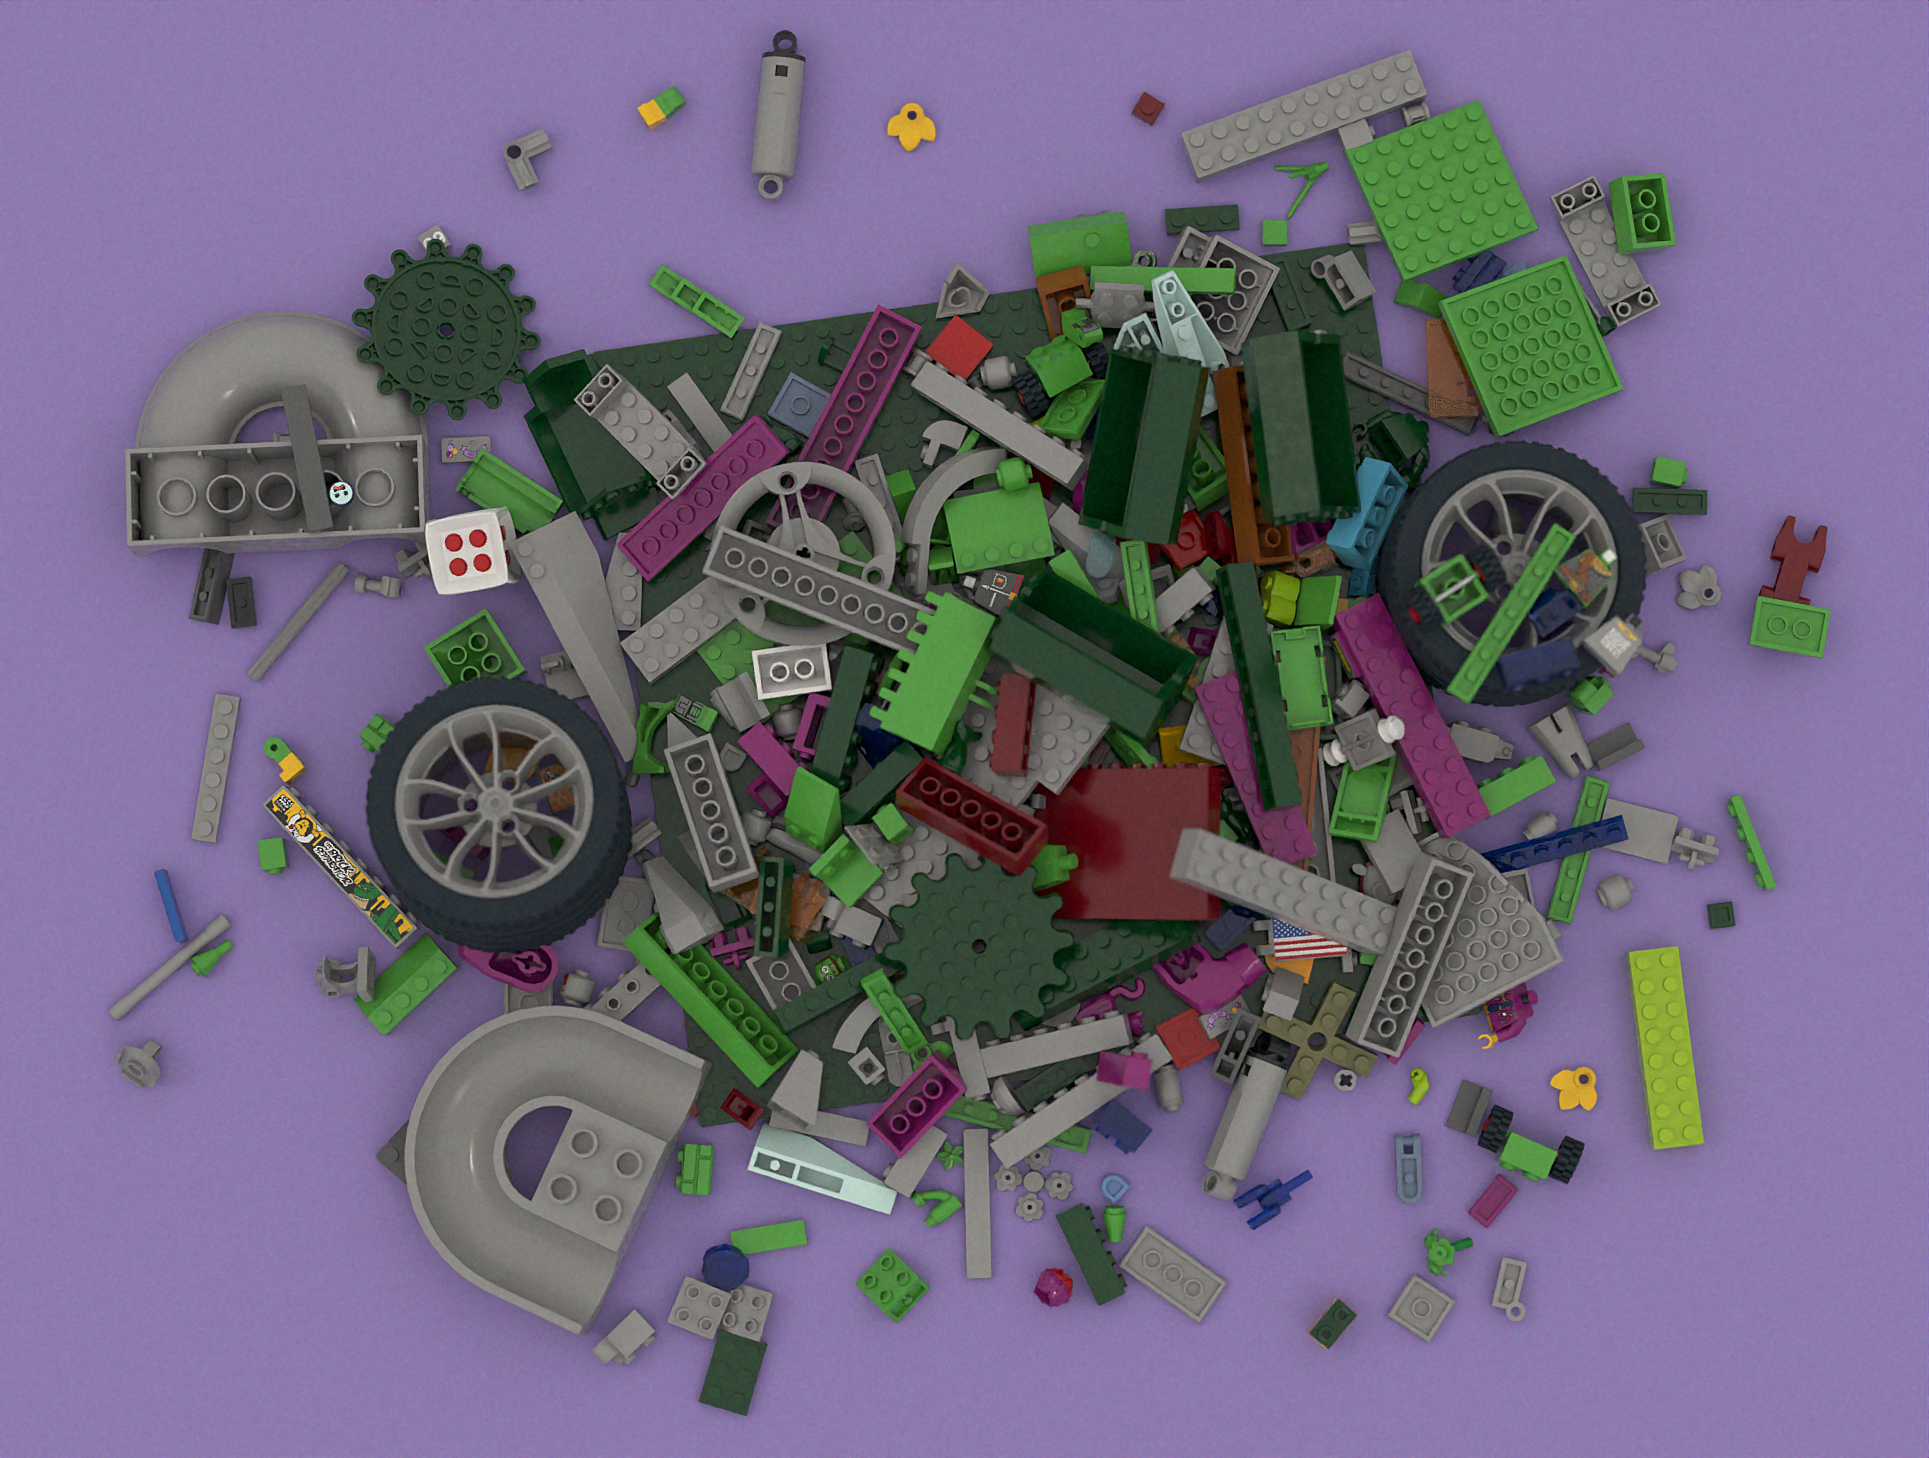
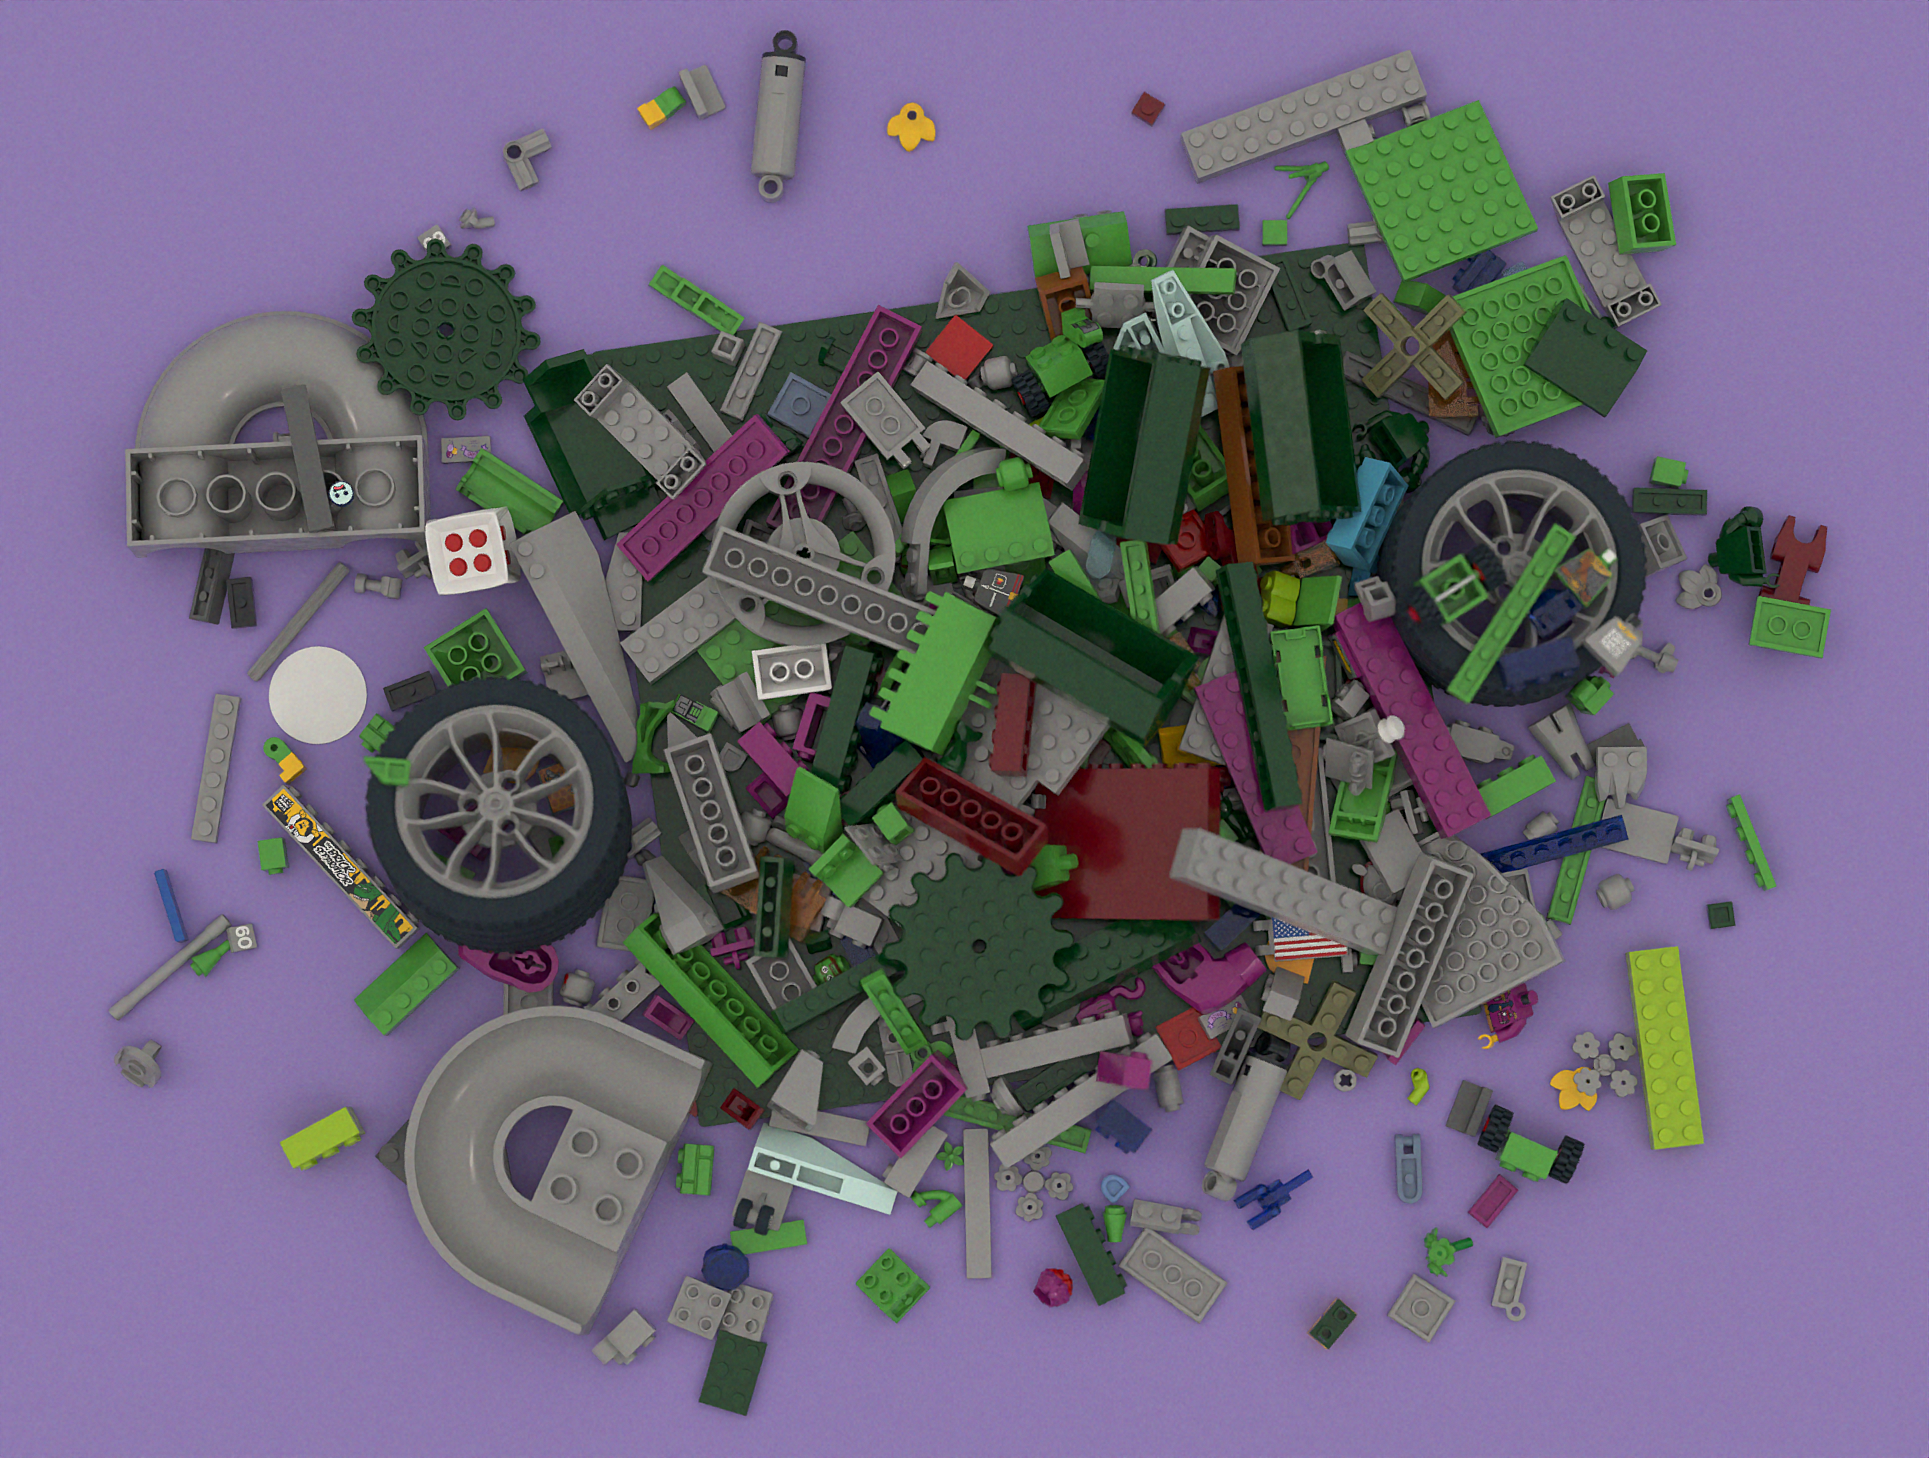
light grey tile [316,947,376,1003] -> none
none -> light grey tile [226,923,257,953]
none -> white sticker [269,646,367,744]
none -> lime brick [279,1107,365,1171]
none -> bright green tile [364,756,411,787]
none -> black plate [383,671,437,712]
none -> light grey plate [459,208,495,229]
none -> magenta slope [642,994,694,1041]
none -> light grey panel [678,65,726,120]
none -> light grey slope [711,331,745,367]
none -> light grey plate [732,1170,793,1236]
none -> light grey tile [840,372,930,469]
none -> light grey panel [1050,219,1089,279]
none -> light grey hinge [1130,1199,1202,1235]
none -> light grey hinge [1325,738,1374,795]
none -> light grey brick [1355,576,1395,622]
none -> olive piece [1362,293,1467,399]
none -> dark green slope [1524,298,1647,418]
none -> light grey plant [1572,1032,1638,1097]
none -> light grey plate [1595,746,1647,809]
none -> dark green torso [1708,506,1780,589]

